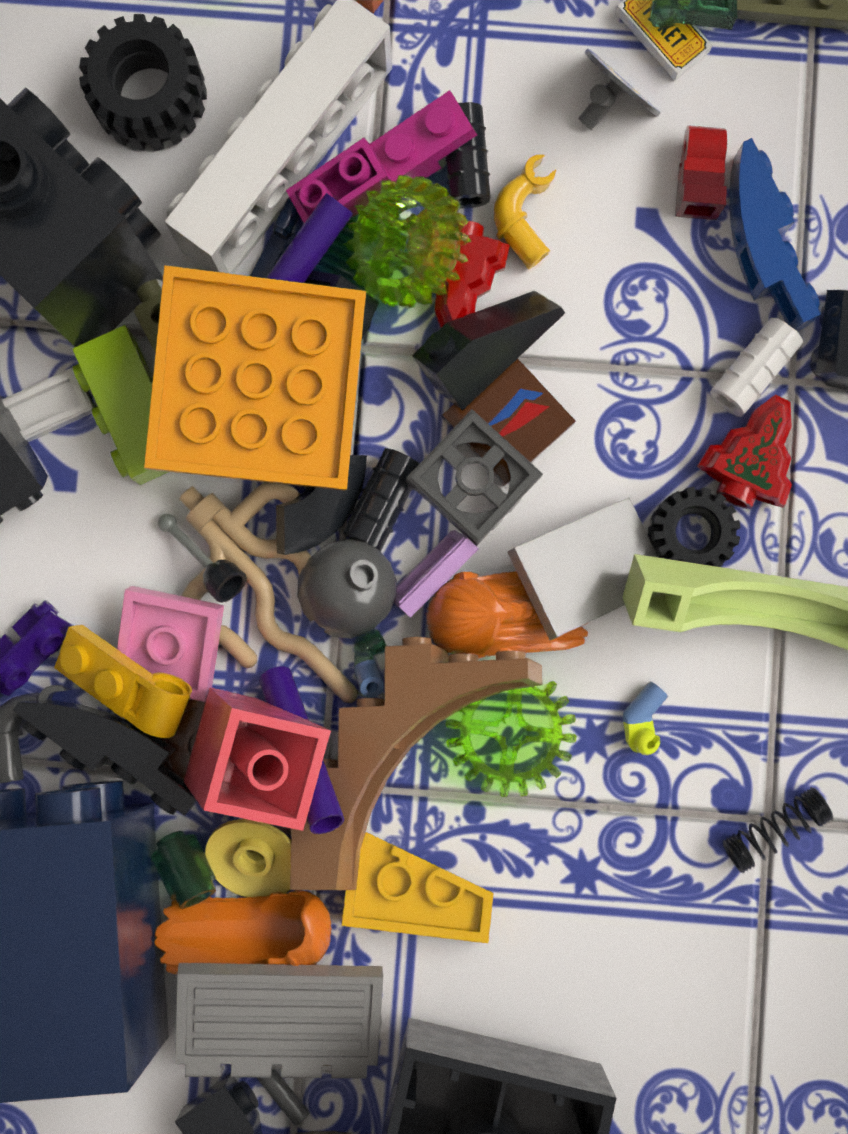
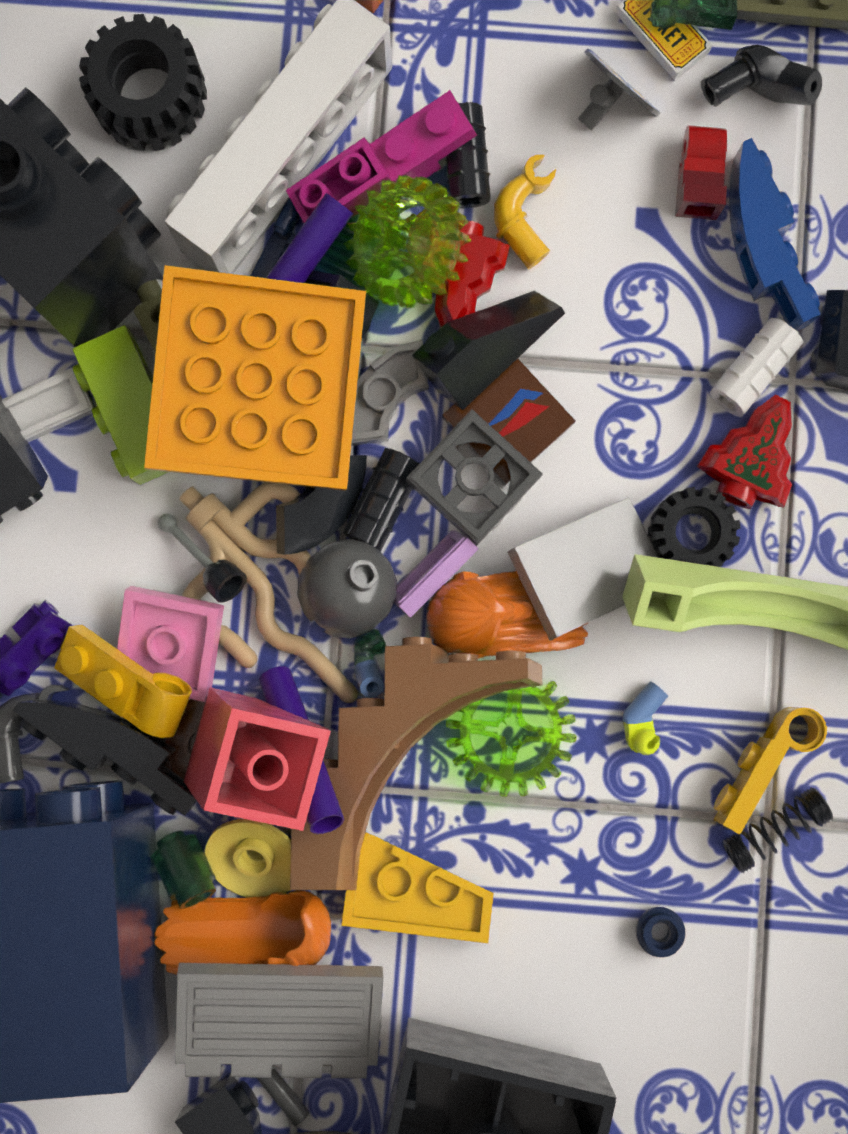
none -> light grey tile [351,340,429,446]
none -> dark blue plate [636,907,685,957]
none -> black arm [701,45,822,107]
none -> yellow plate [713,707,827,835]

